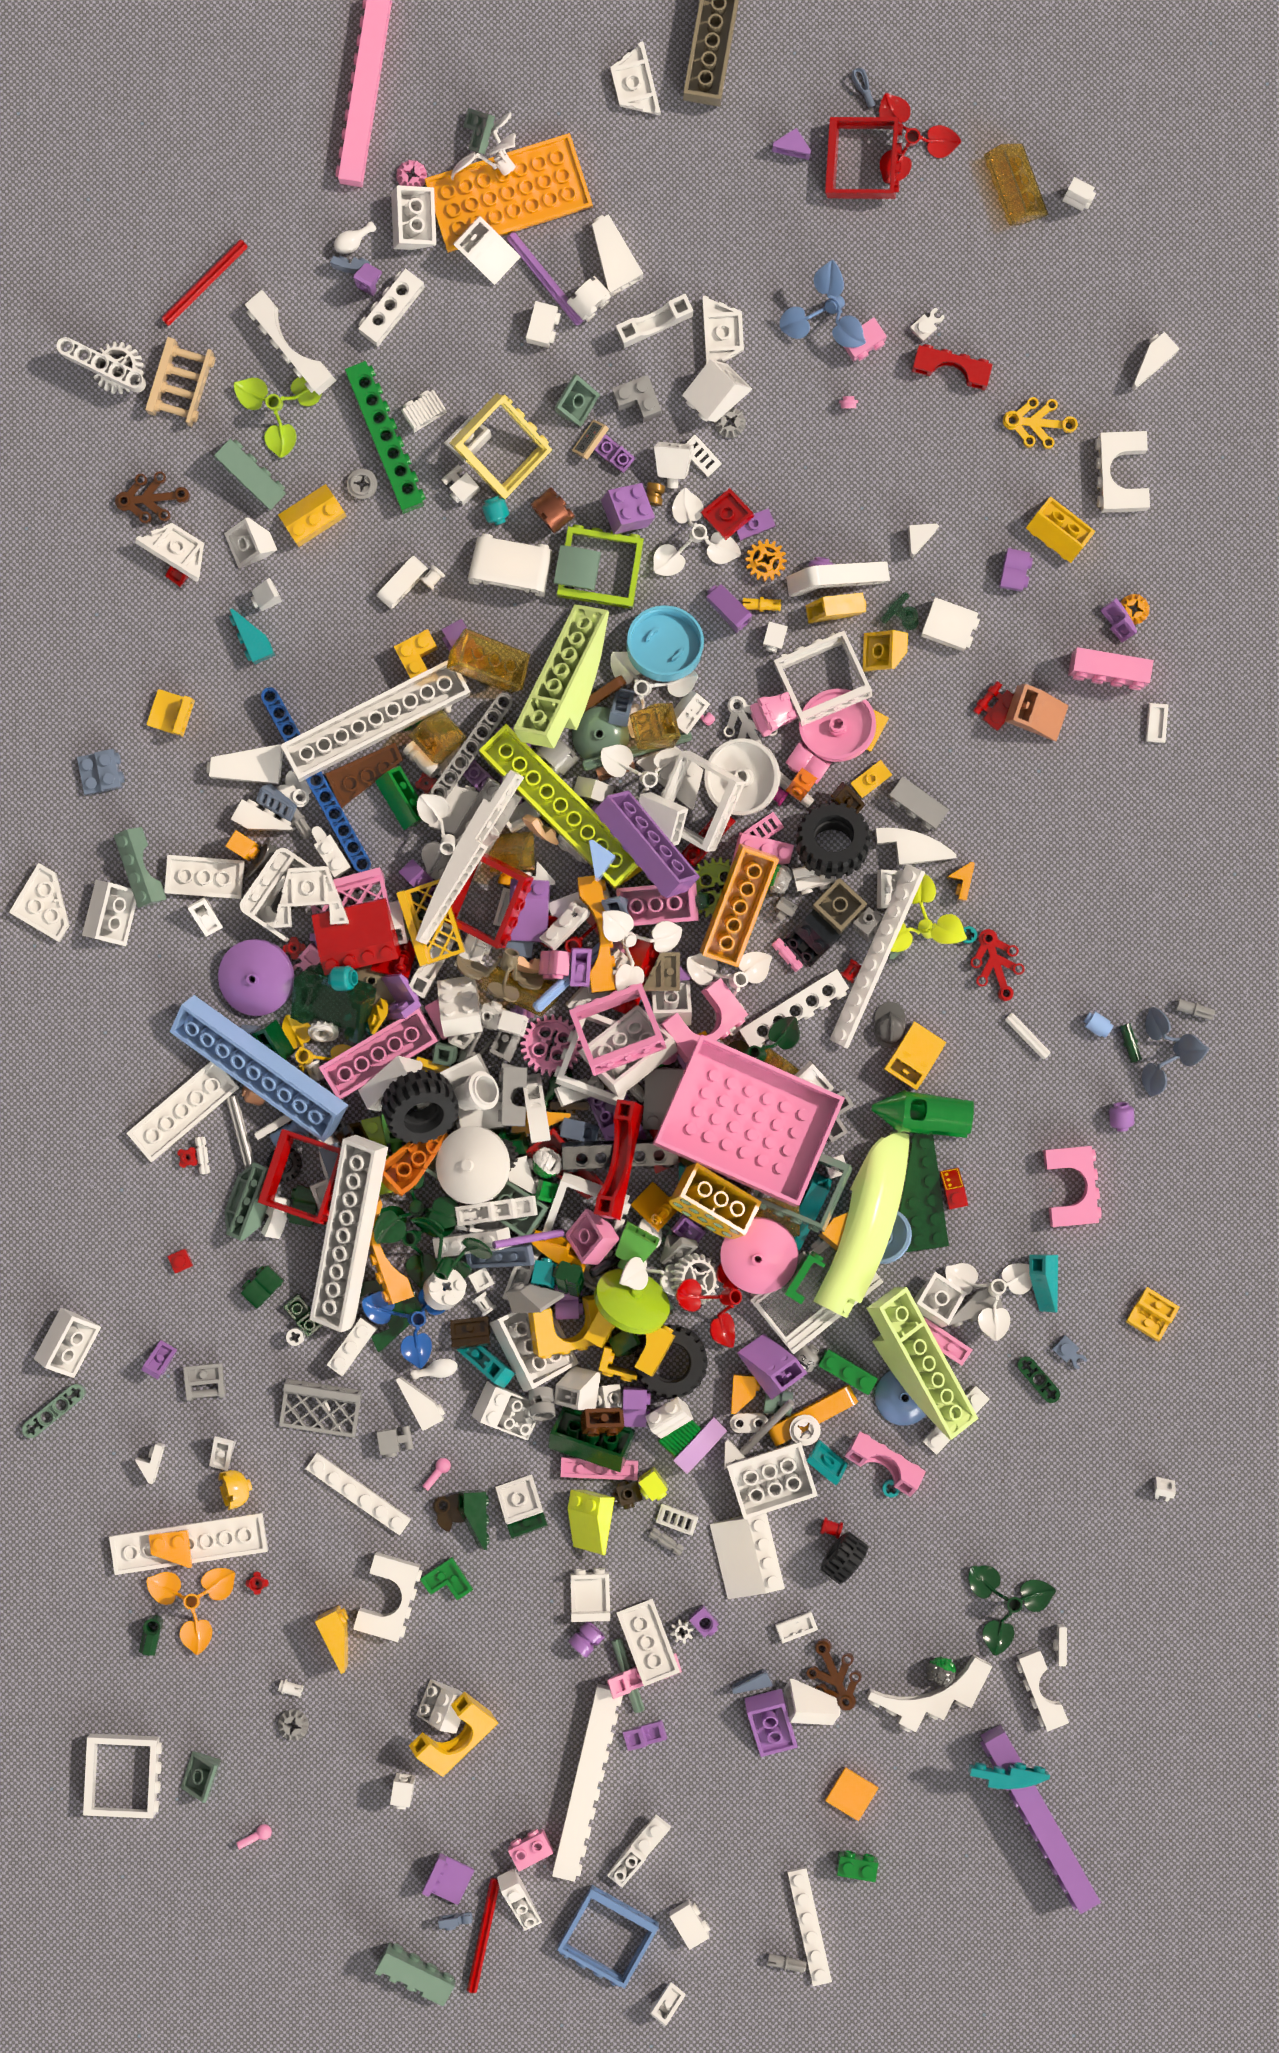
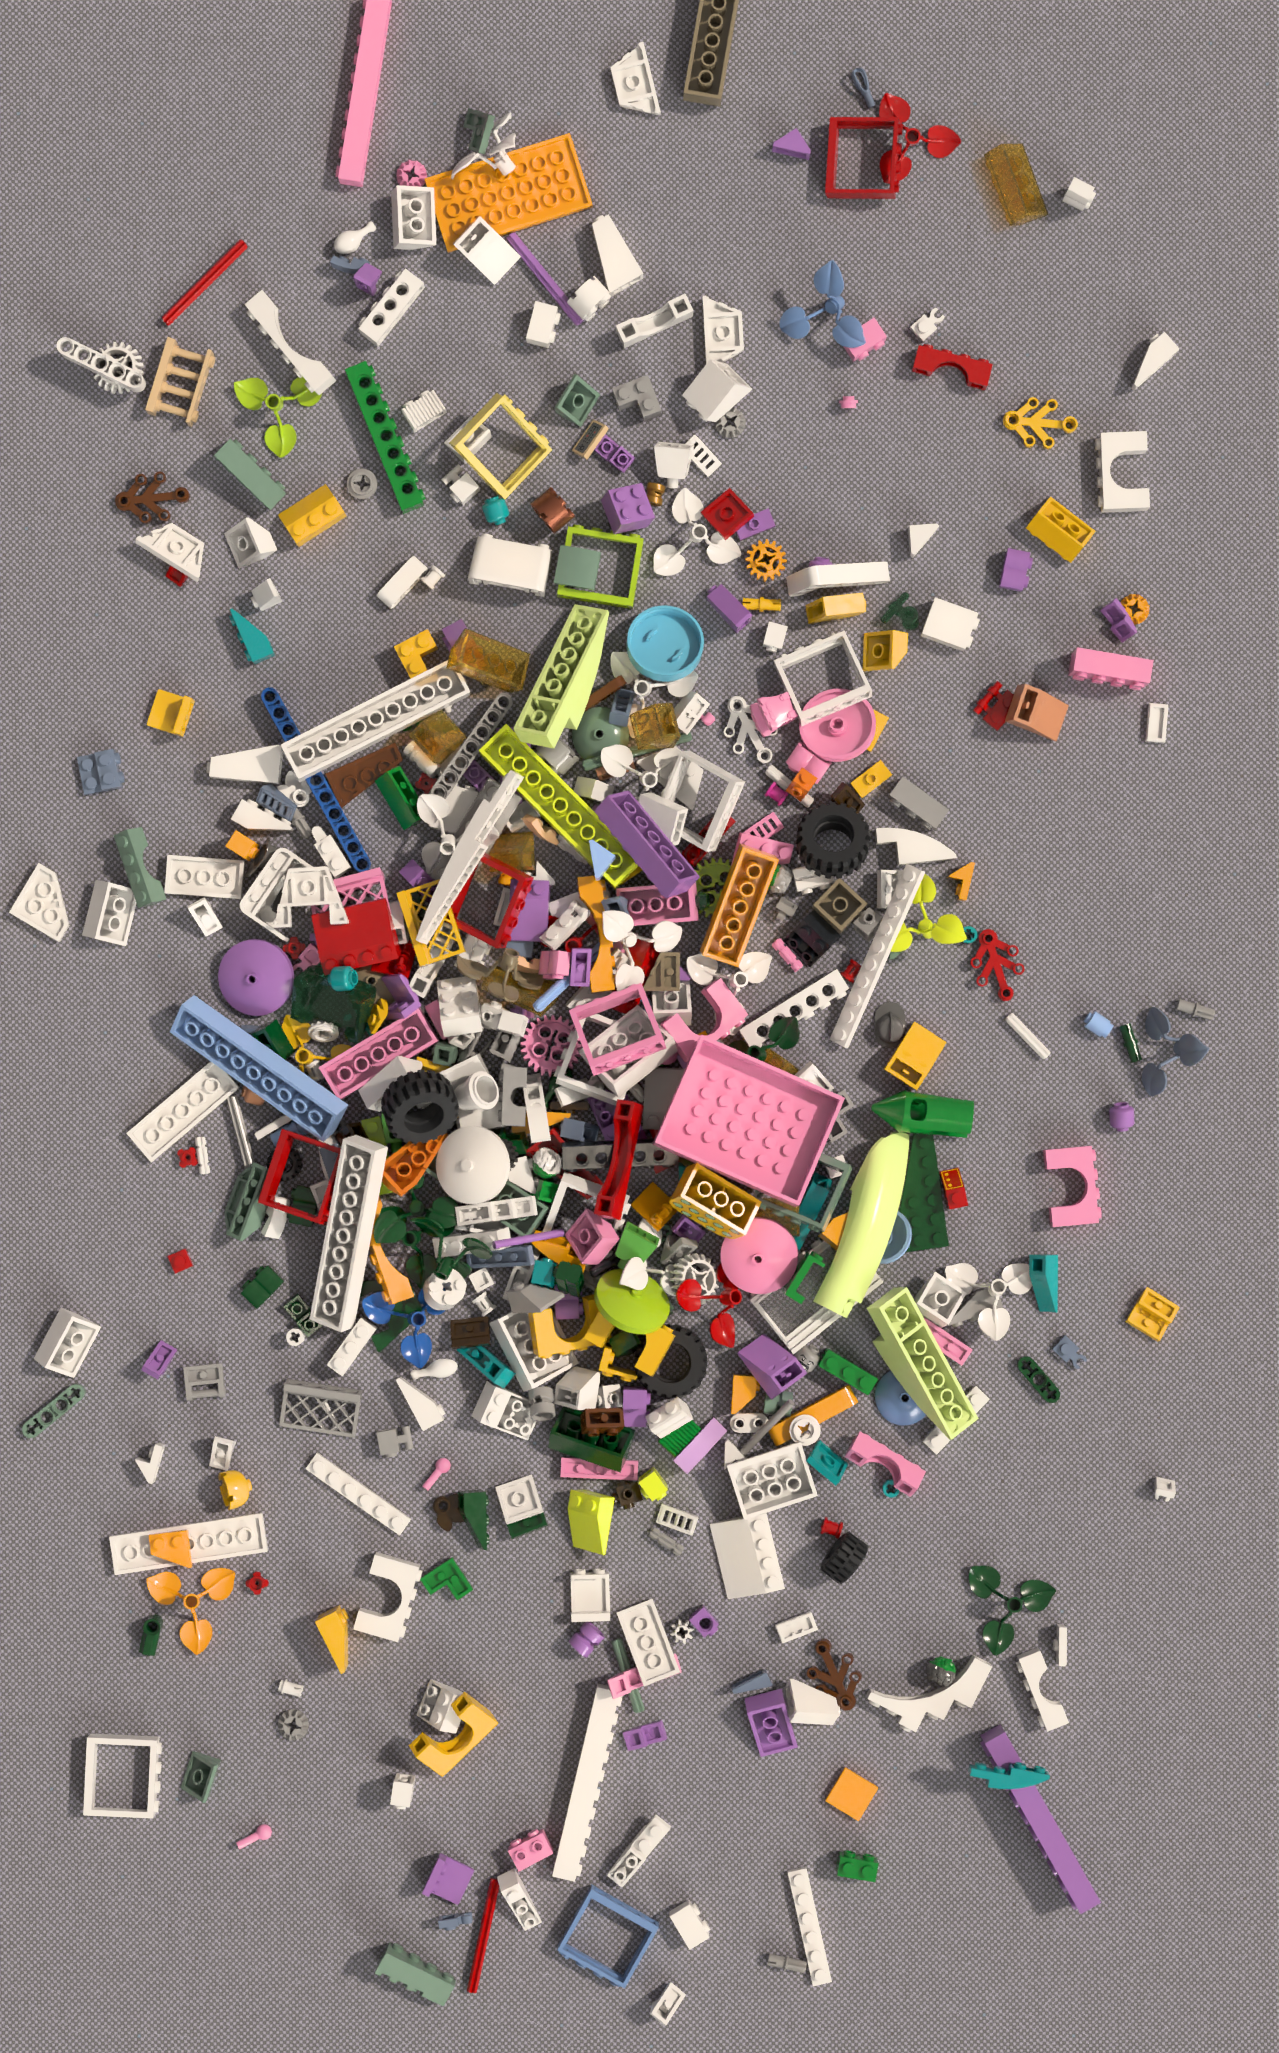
white dish [704,738,780,816] -> none

